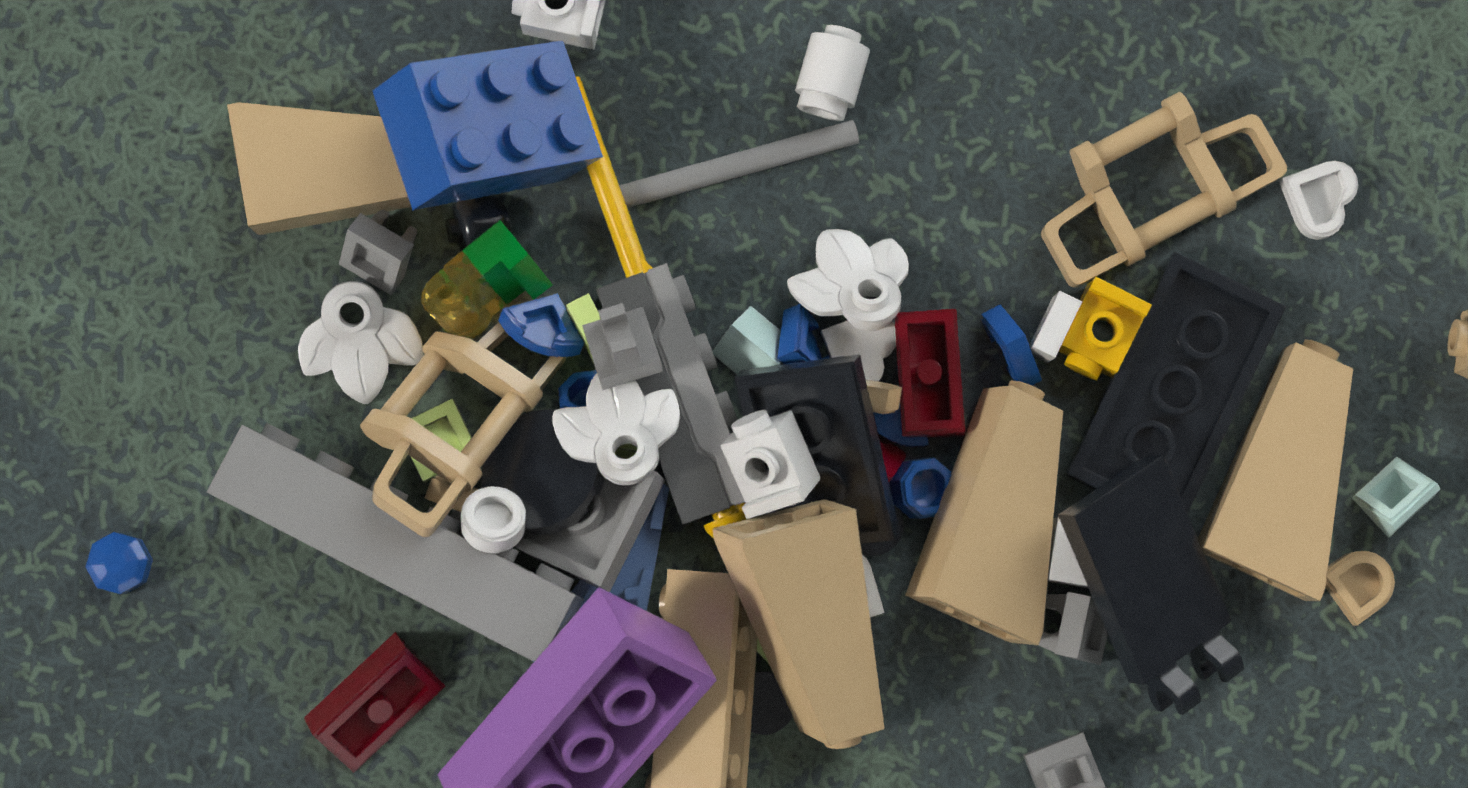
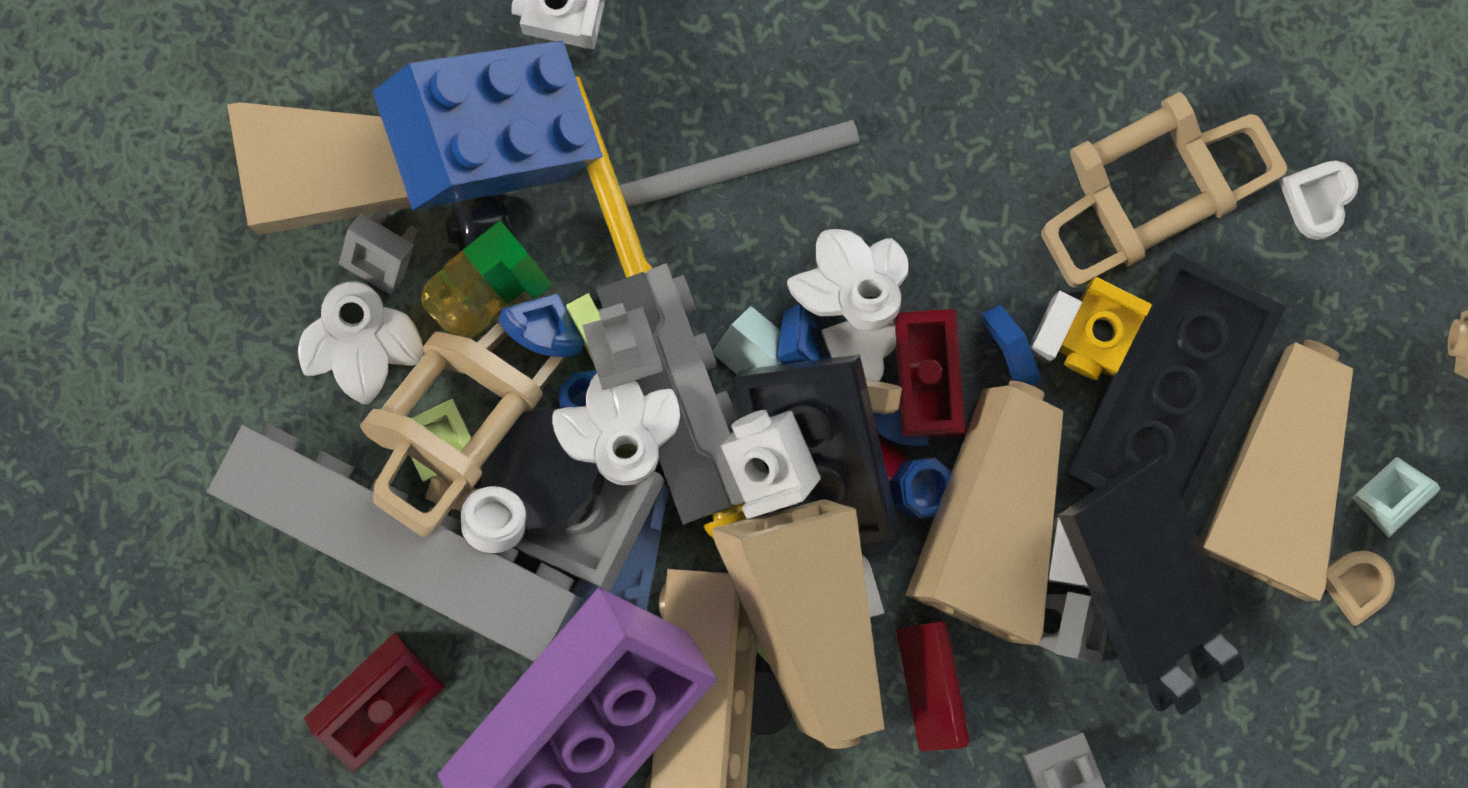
blue tile [86,532,153,594] -> none
white brick [795,25,870,121] -> none
none -> dark red slope [896,621,970,752]

